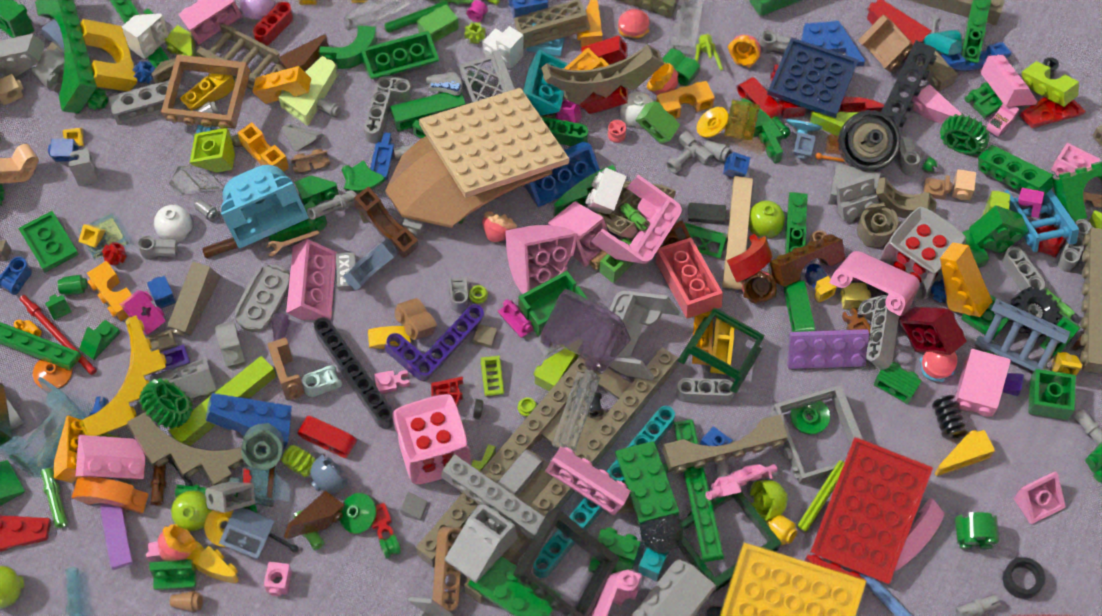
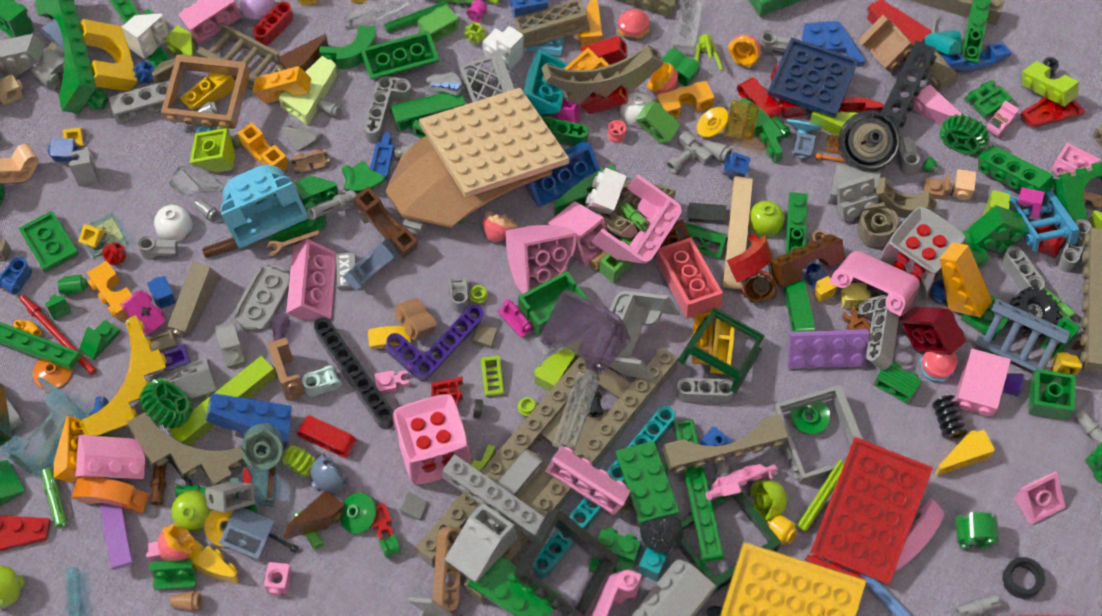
bright pink slope [981,55,1037,107] -> none

